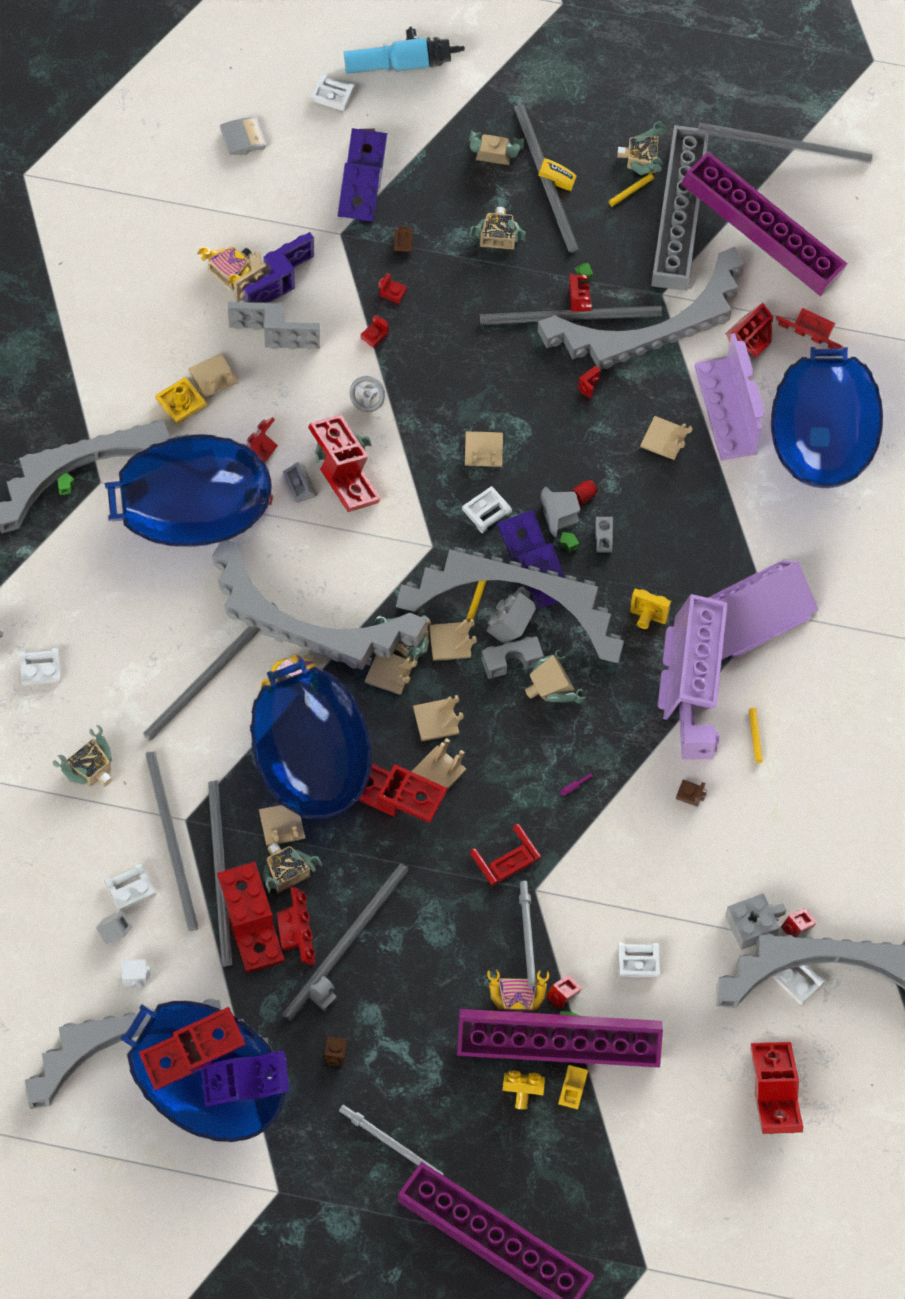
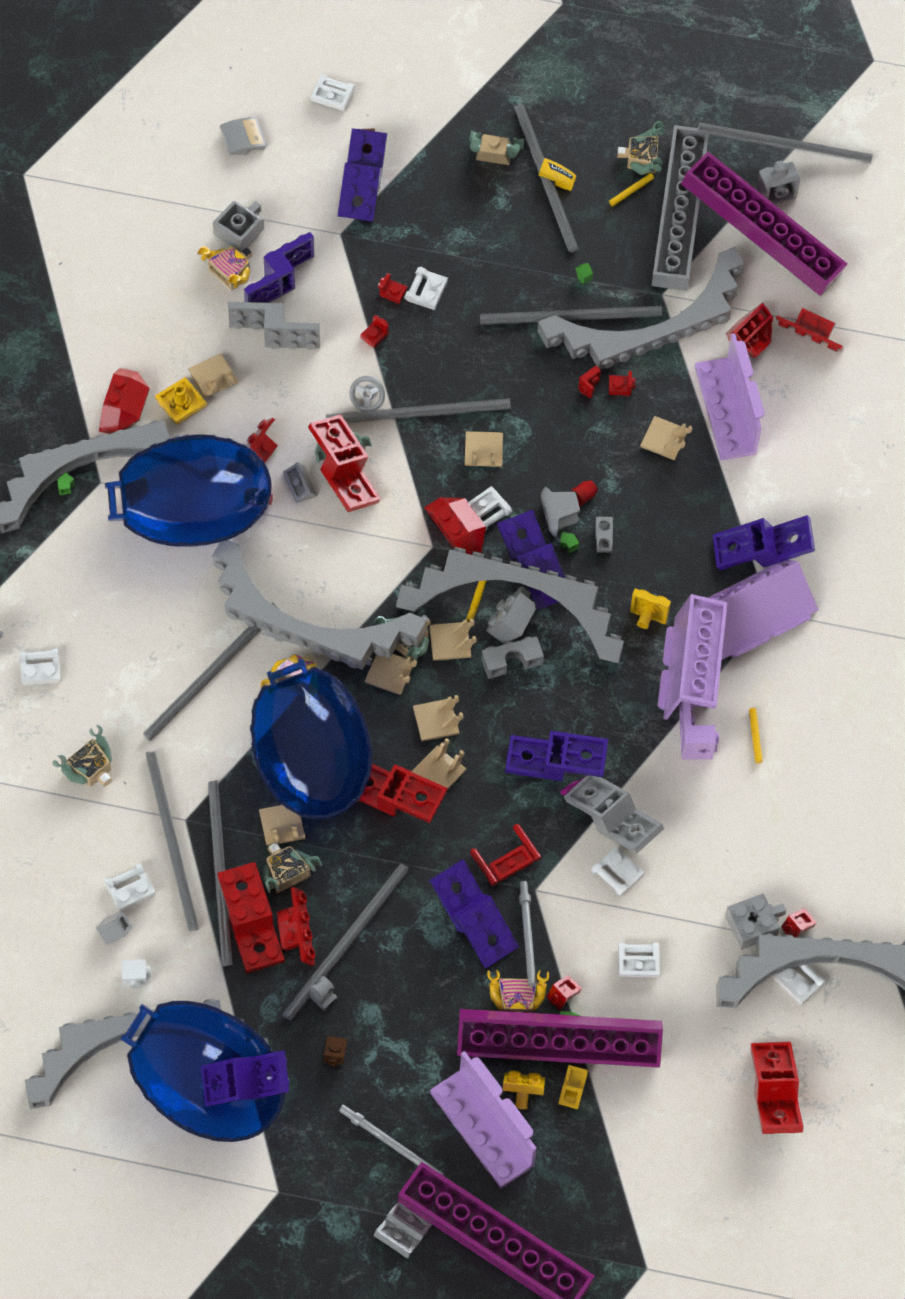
red bracket [139,1007,246,1090] -> none
tan plate [234,251,266,302] -> none
medium azure piece [344,26,465,74] -> none
reddish brown bracket [394,226,413,252] -> none
torso [469,207,526,249] -> none
tan torso [525,650,586,703] -> none
red hinge [569,274,592,312] -> none
reddish brown bracket [676,780,707,807] -> none
clear blue windscreen [771,347,883,488] -> none
none -> red wedge [99,368,150,434]
none -> light grey hinge [213,201,264,252]
none -> light grey axle [326,398,511,423]
none -> light grey slope [374,1202,432,1259]
none -> white plate [404,267,448,310]
none -> red wedge [424,497,486,555]
none -> dark purple bracket [429,860,519,968]
none -> lavender piece [430,1051,537,1189]
none -> dark purple bracket [505,731,608,781]
none -> light grey bracket [564,775,664,854]
none -> white plate [591,847,644,897]
none -> red bracket [609,371,635,396]
none -> dark purple bracket [713,515,815,571]
none -> light grey hinge [756,160,800,205]

